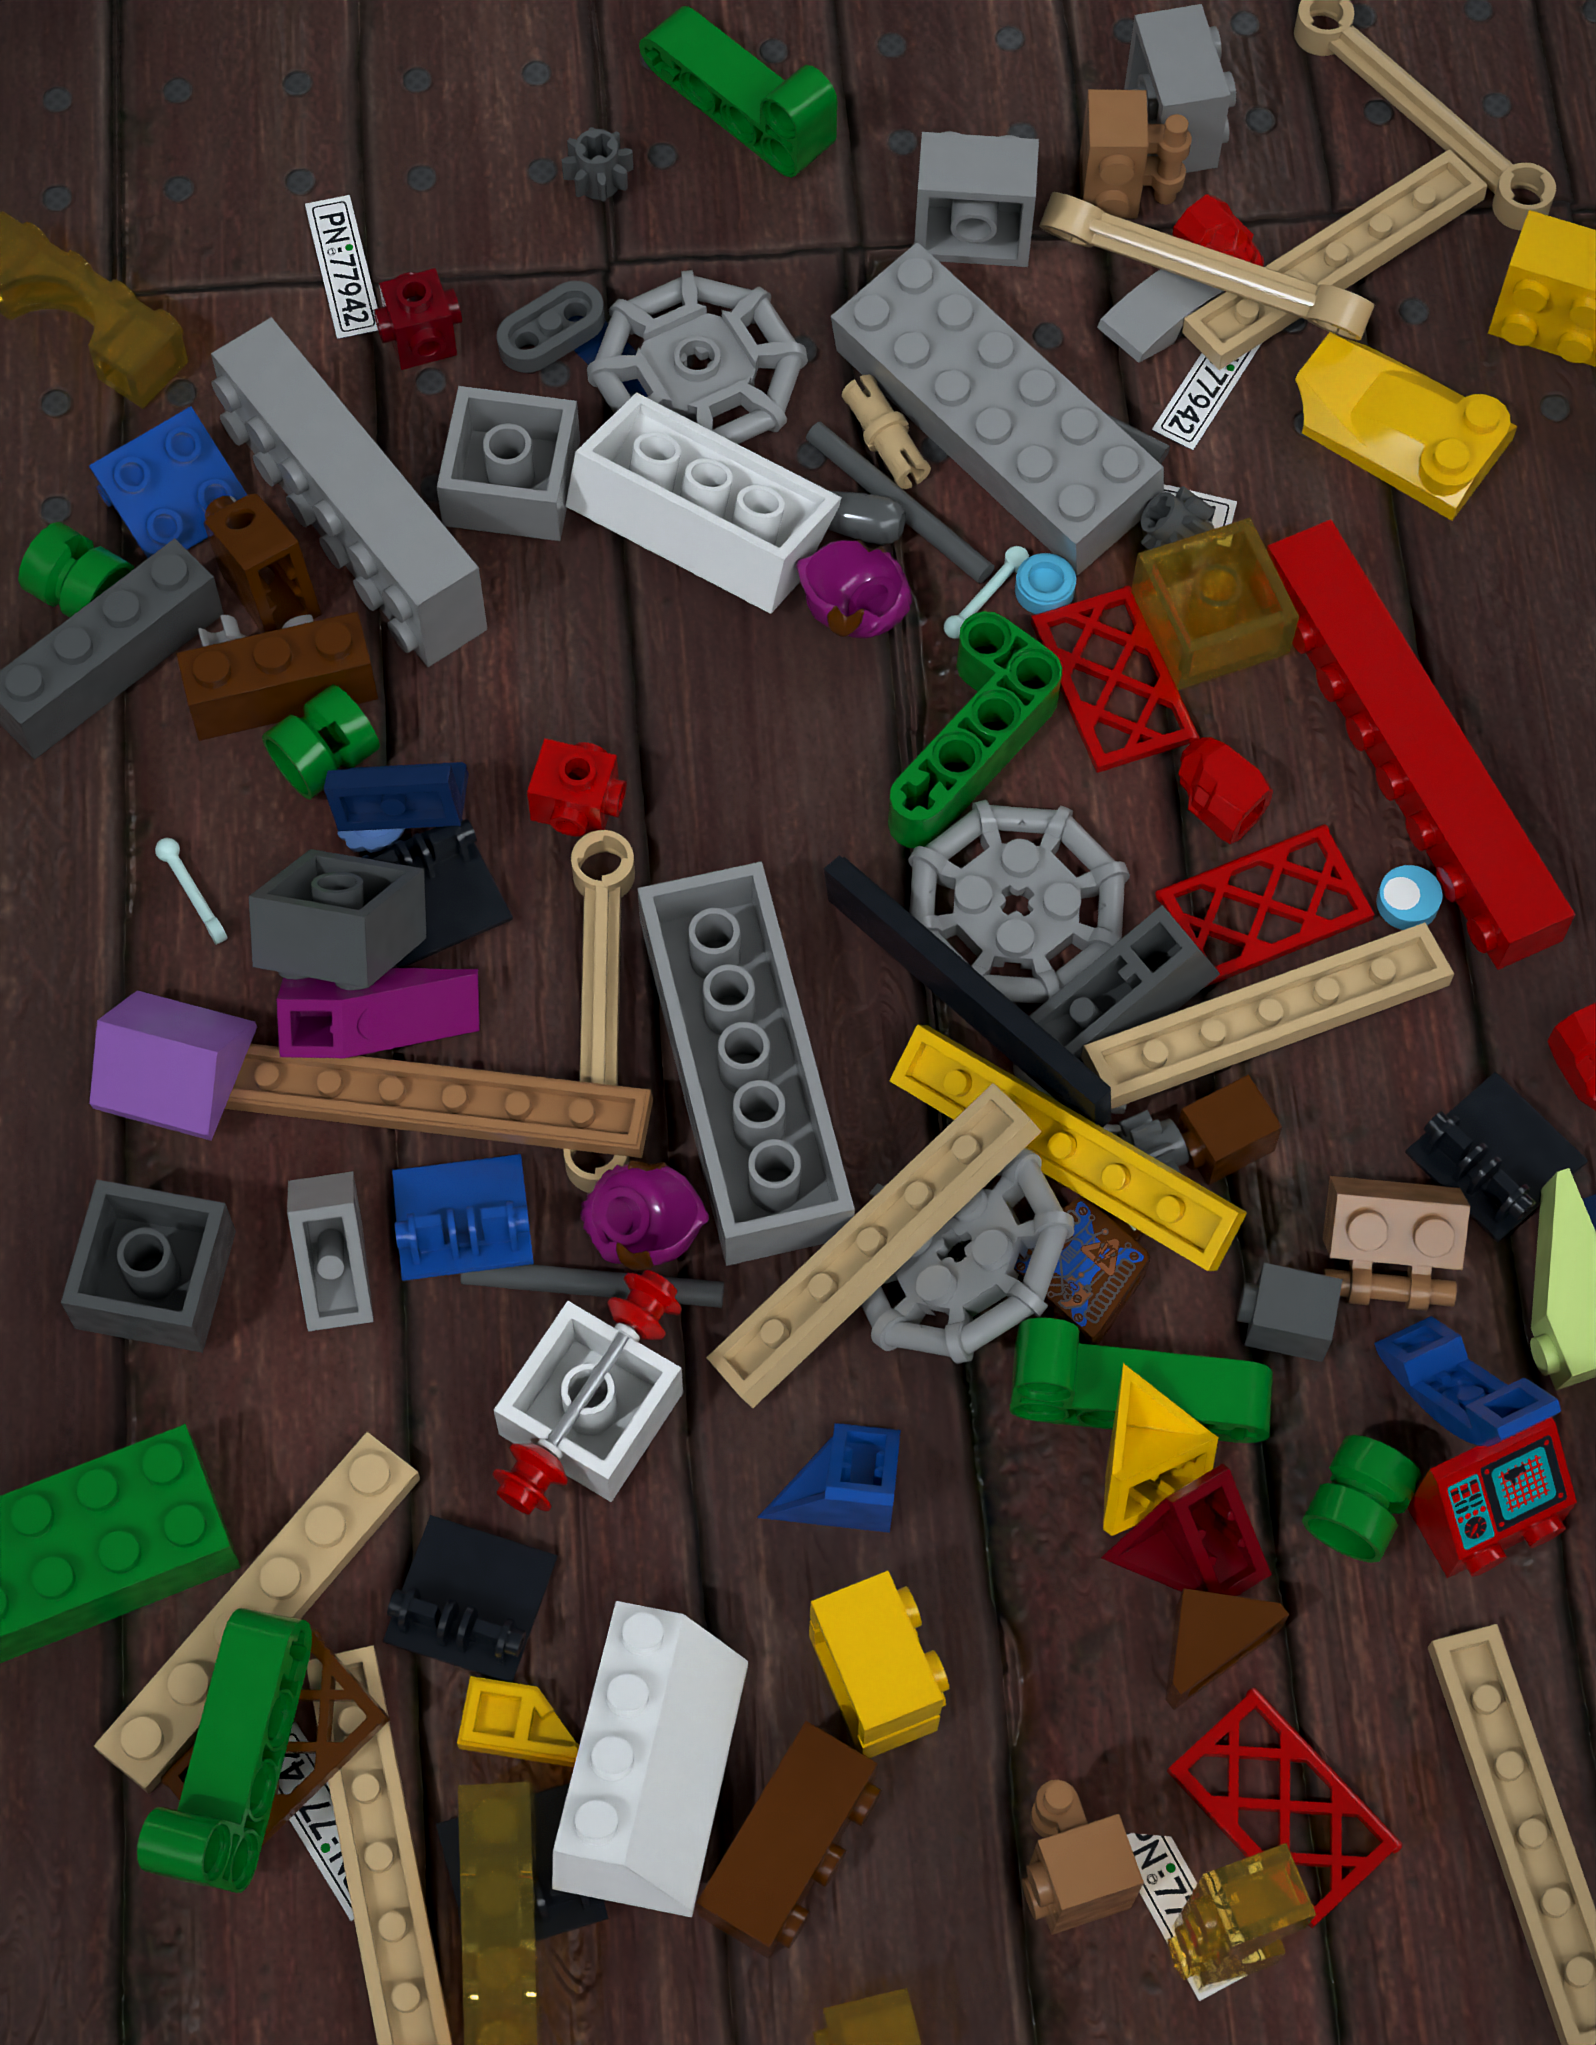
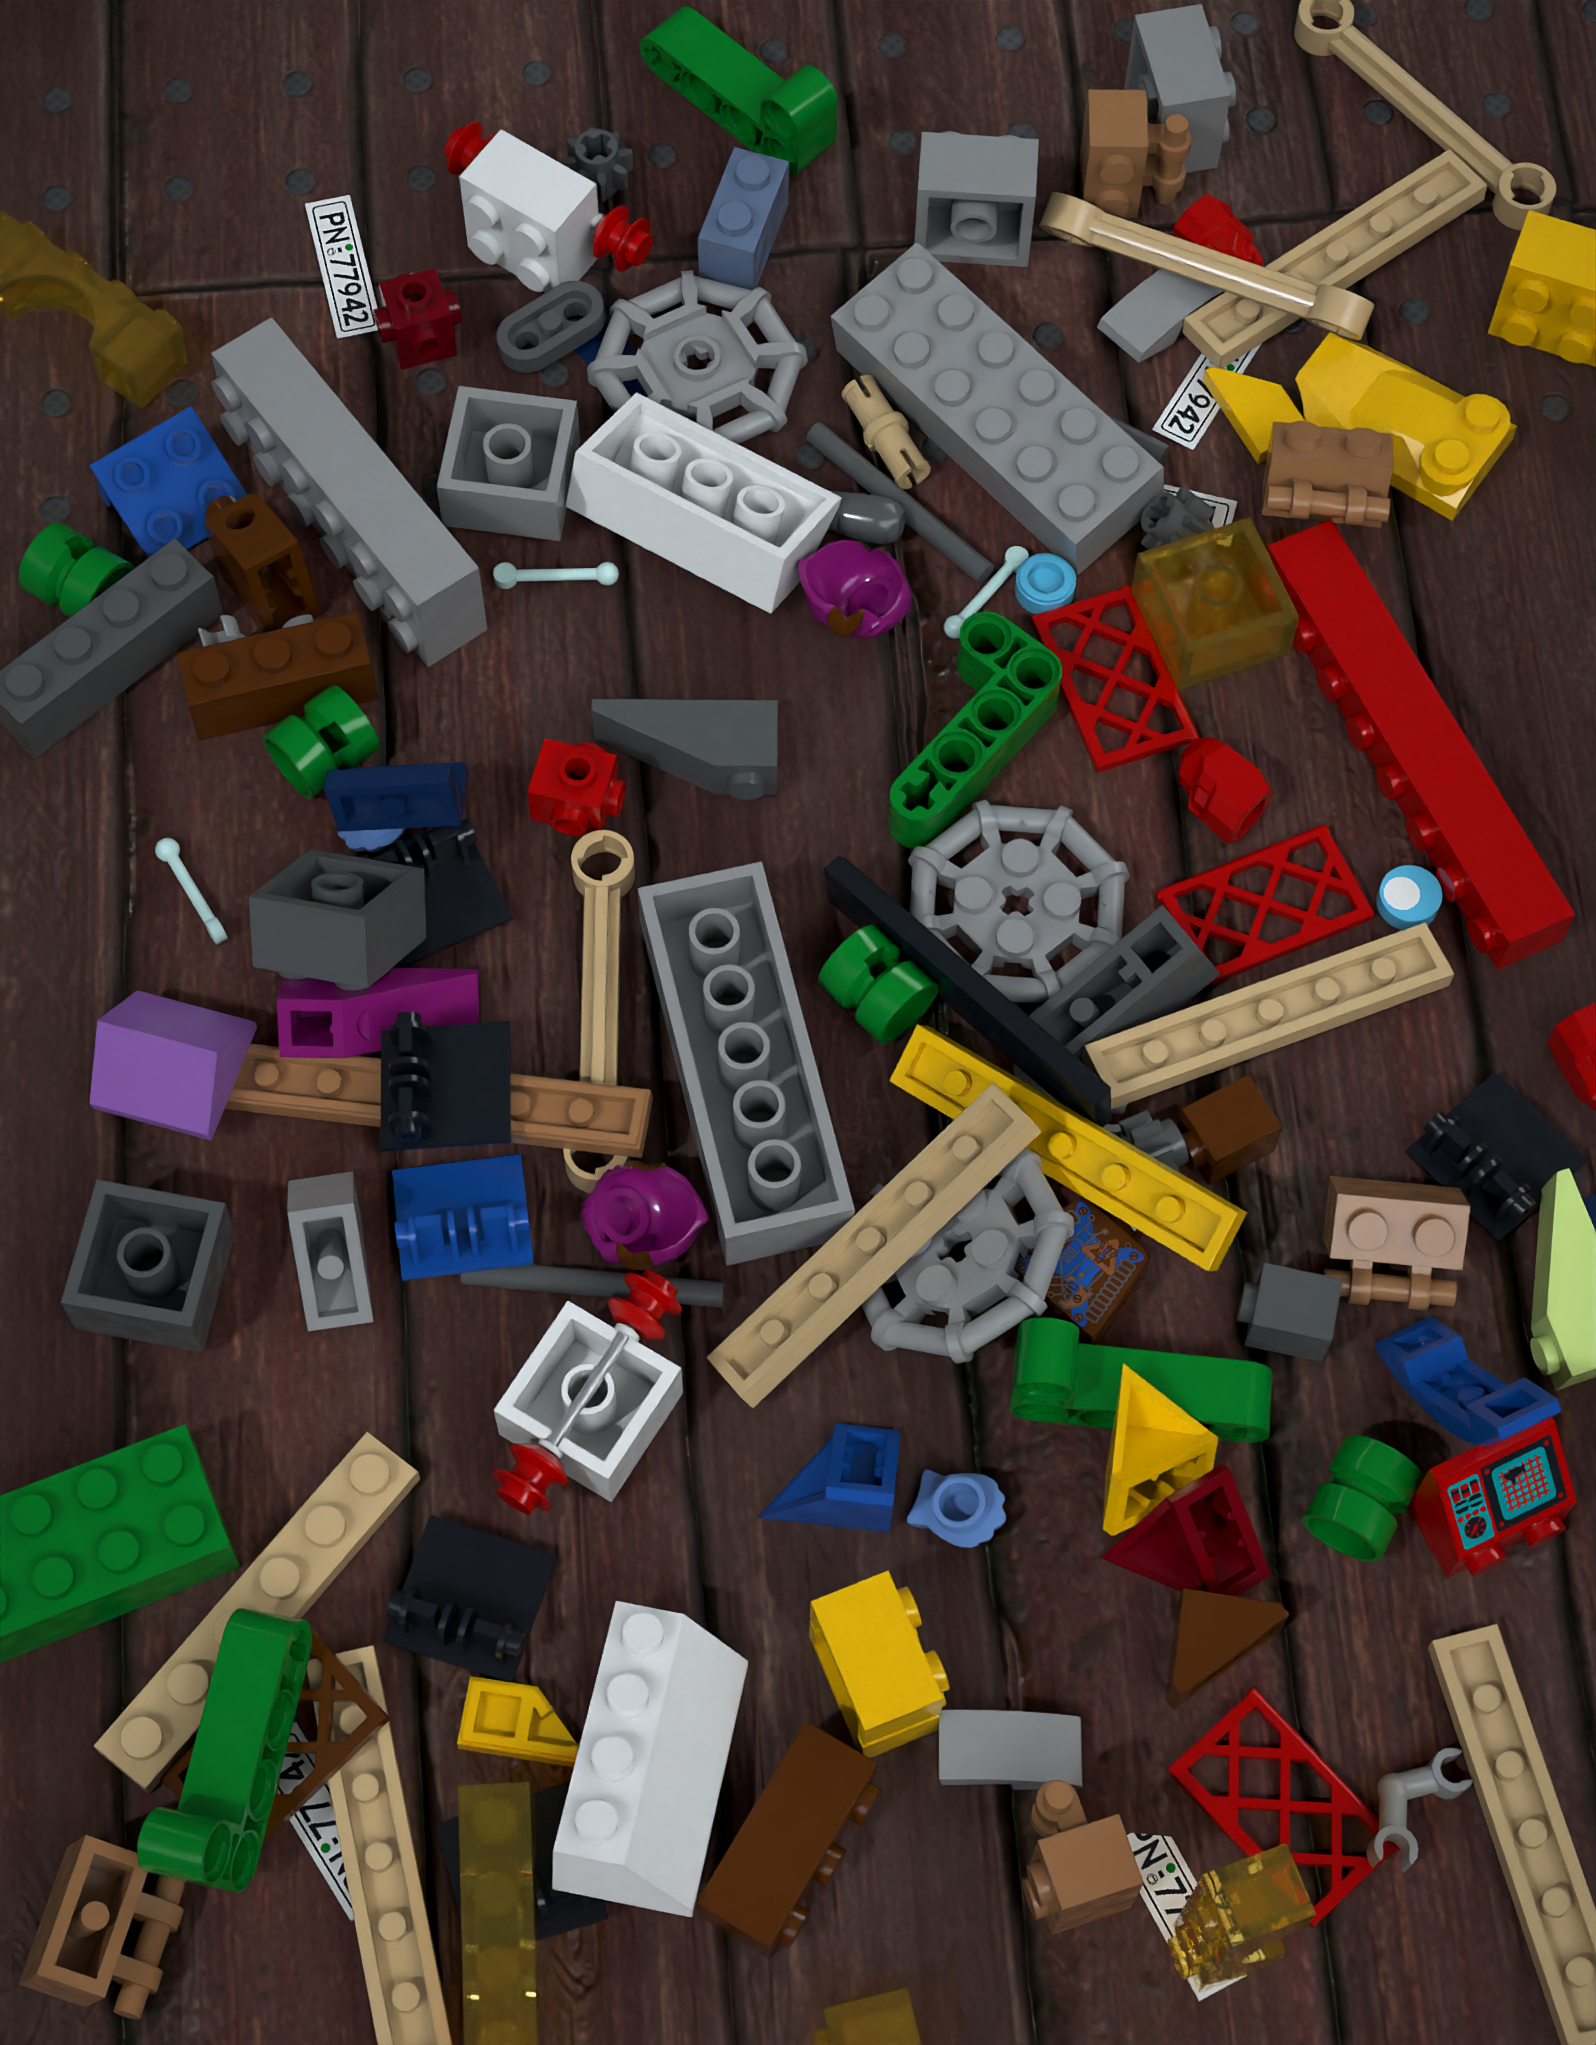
none -> medium nougat brick [19,1835,186,2020]
none -> black hinge [380,1011,512,1152]
none -> white brick [444,121,653,293]
none -> light aqua hinge [493,562,619,589]
none -> dark grey slope [591,699,778,800]
none -> sand blue brick [698,147,789,290]
none -> green wheel [818,924,939,1045]
none -> medium blue animal [907,1469,1006,1548]
none -> light grey slope [939,1710,1083,1790]
none -> yellow tile [1203,366,1305,464]
none -> medium nougat brick [1262,421,1393,528]
none -> light grey arm [1366,1748,1474,1872]

